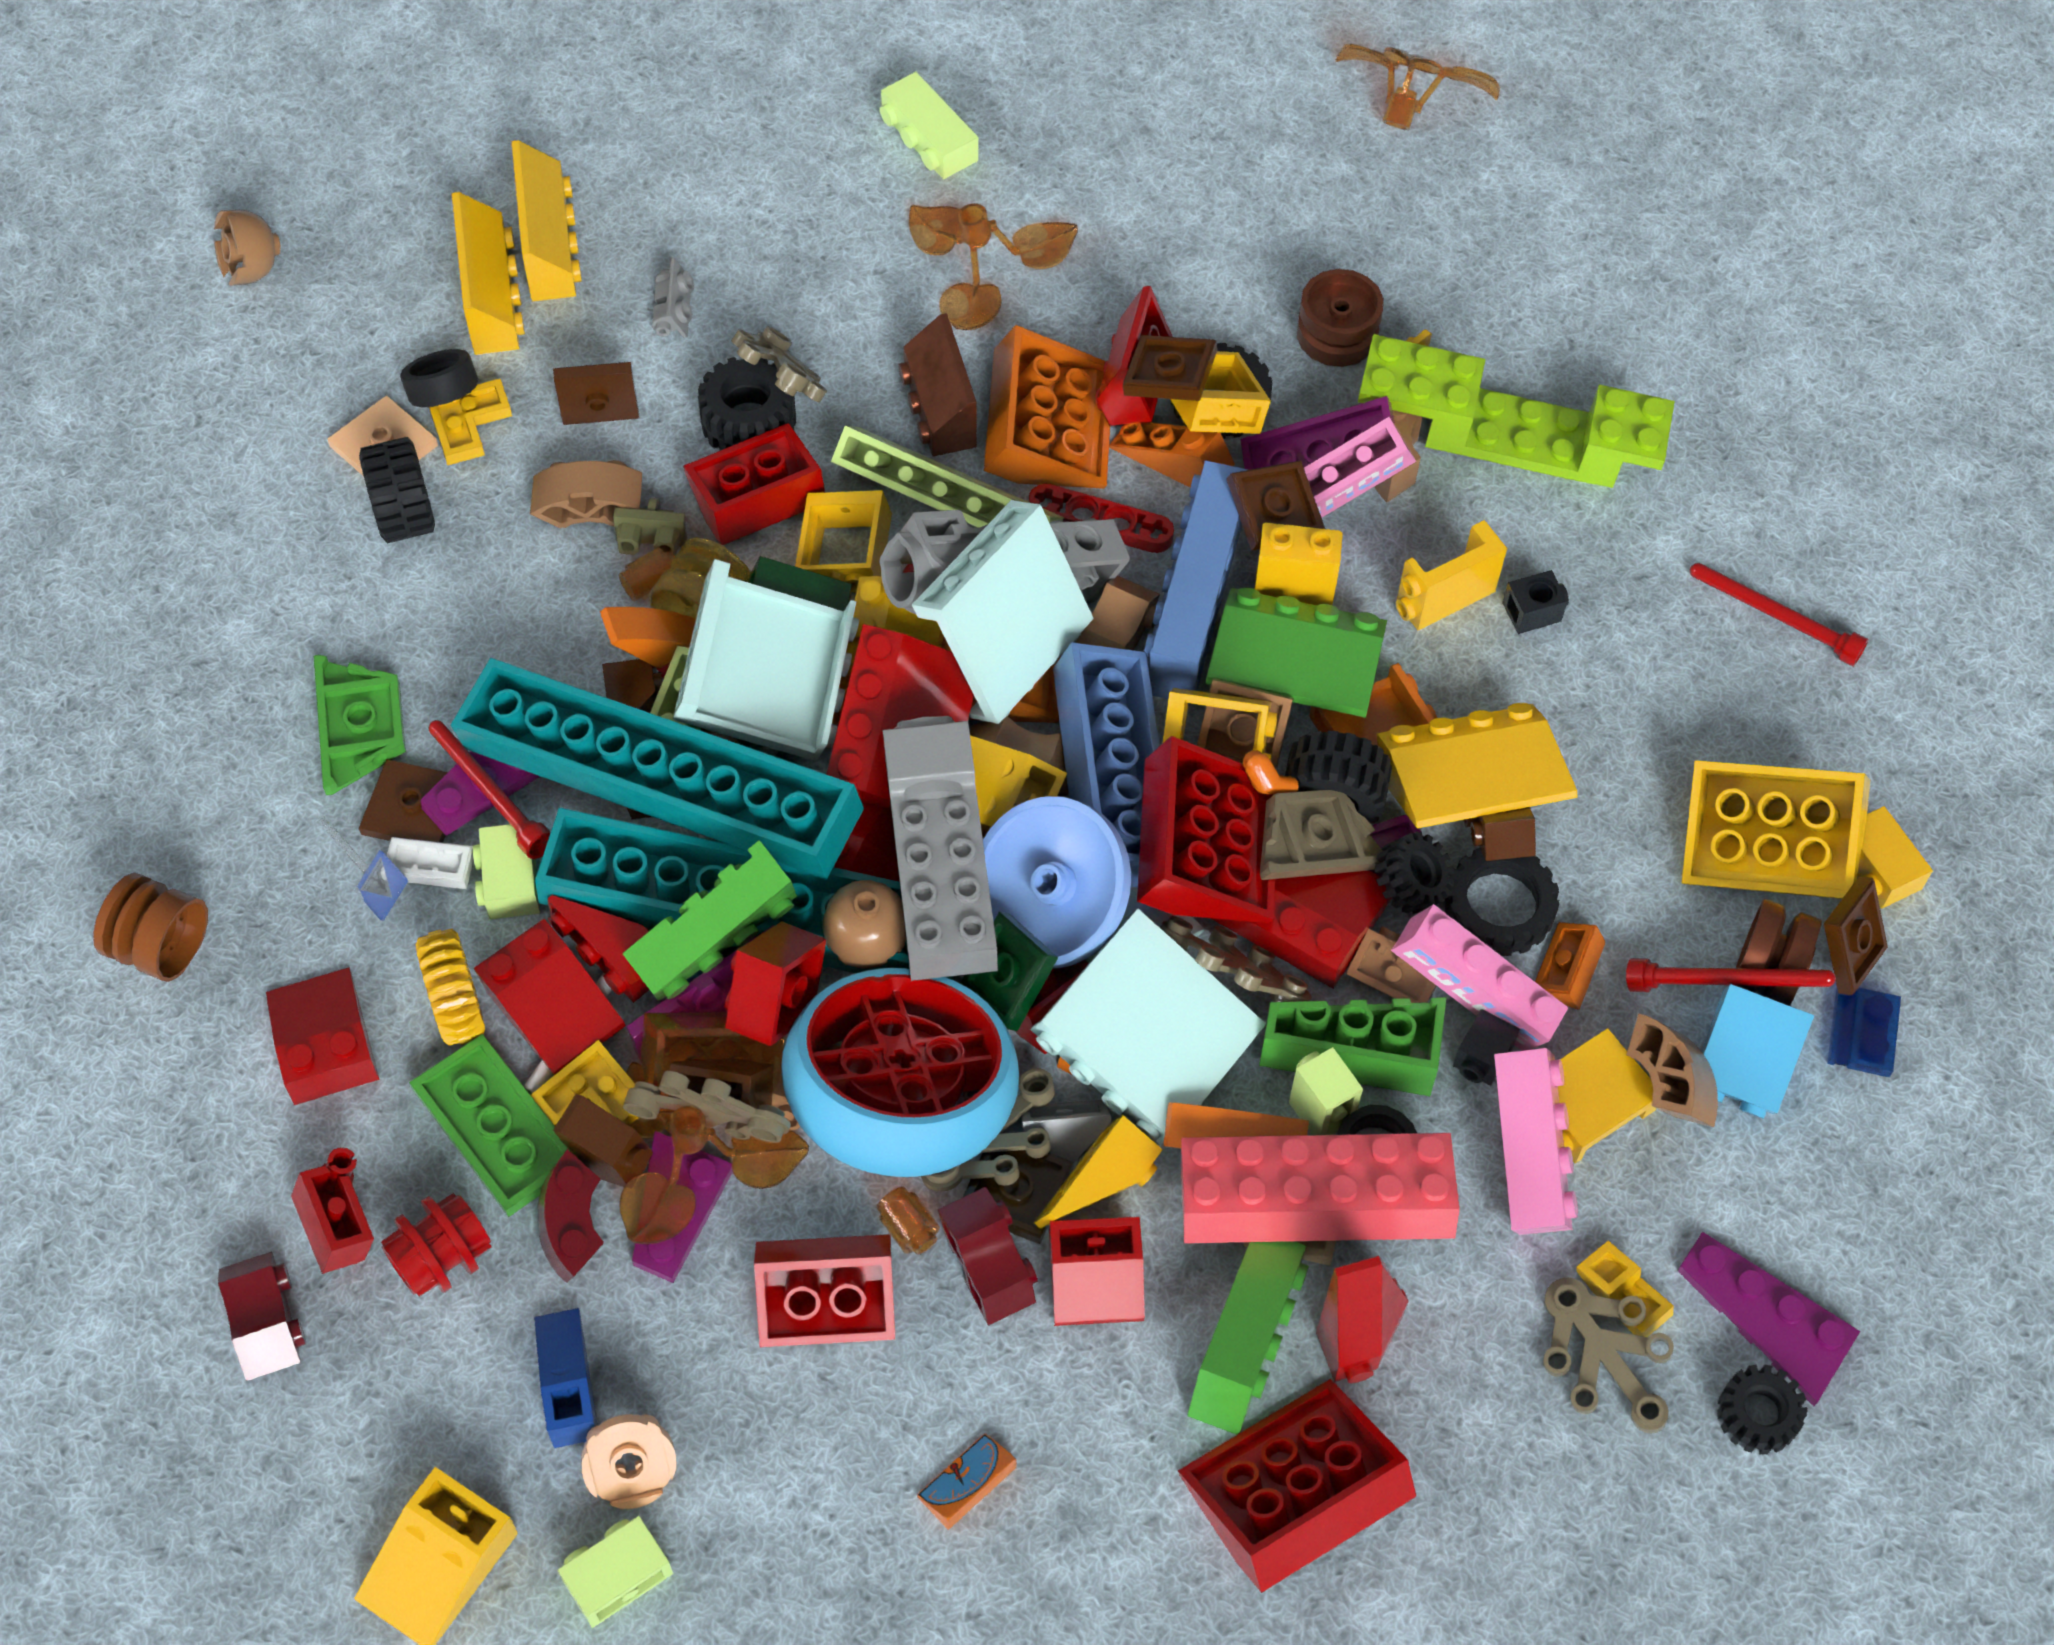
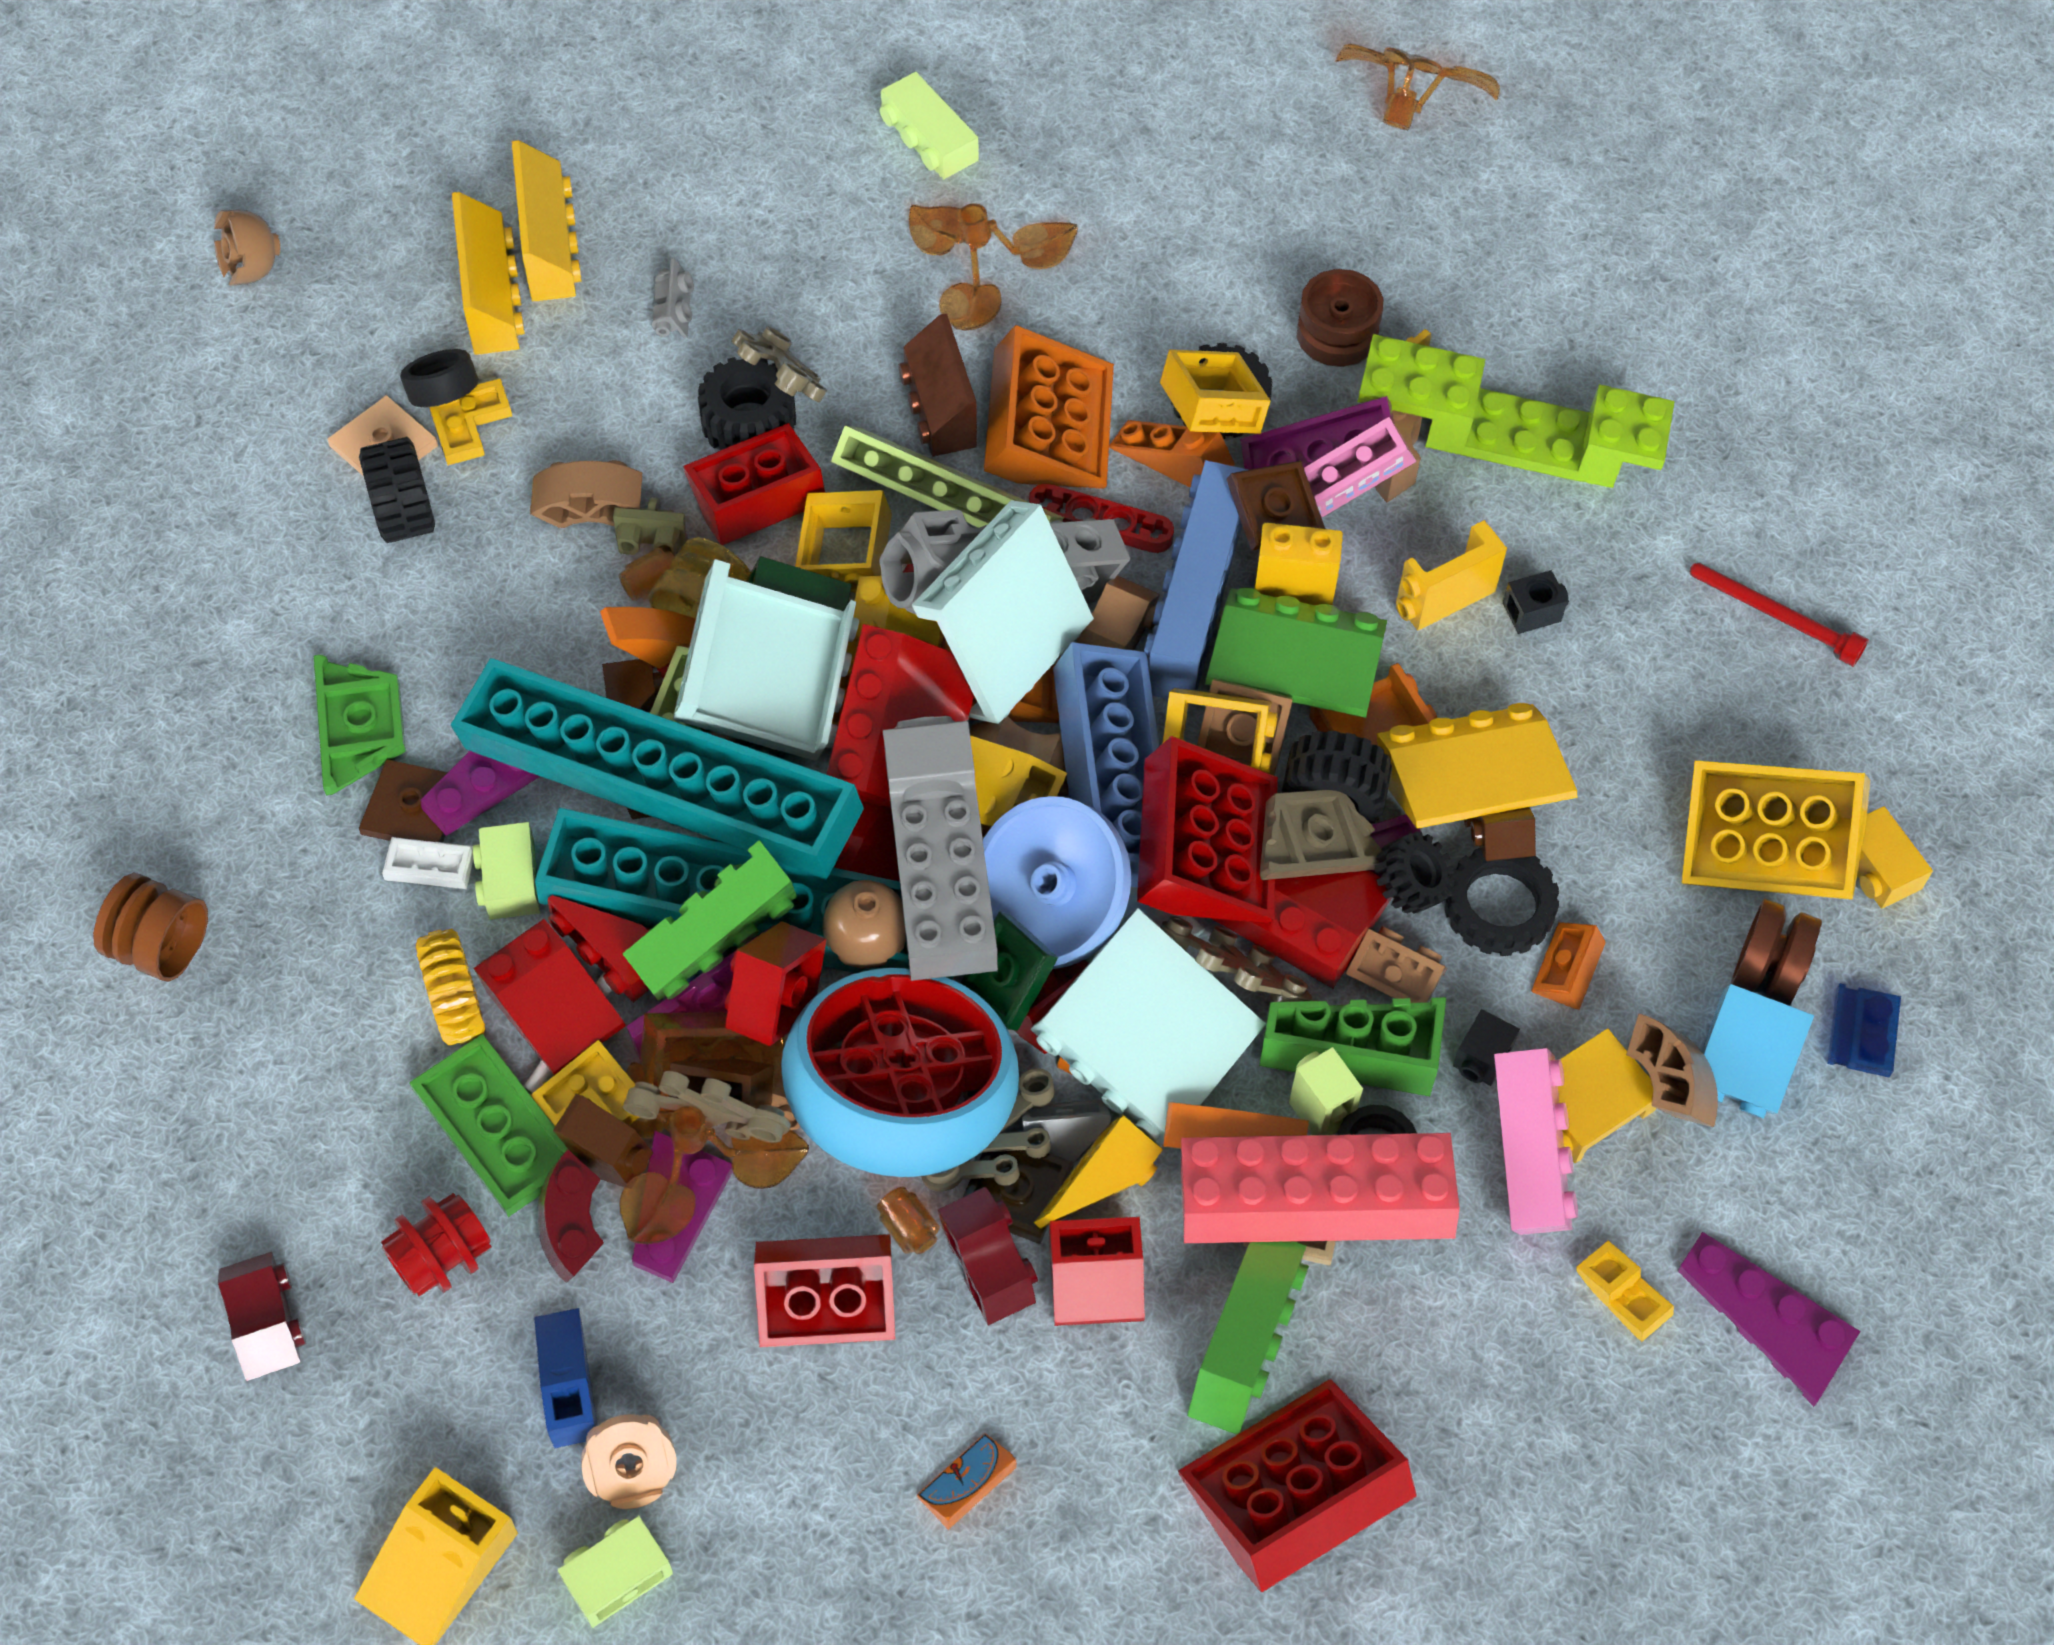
red slope [266,967,380,1105] -> none
red hinge [291,1147,374,1274] -> none
clear piece [318,815,409,921] -> none
red piece [428,720,551,859] -> none
reddish brown plate [553,362,639,425] -> none
red slope [1096,286,1173,426] -> none
reddish brown plate [1123,335,1217,401] -> none
orange arm [1242,750,1298,795] -> none
red wedge [1316,1256,1409,1384] -> none
bright pink brick [1391,904,1568,1051] -> none
dark tan plant [1543,1277,1674,1433] -> none
red piece [1626,958,1836,992] -> none
black tyre [1717,1364,1808,1455] -> none
reddish brown plate [1824,876,1888,995] -> none

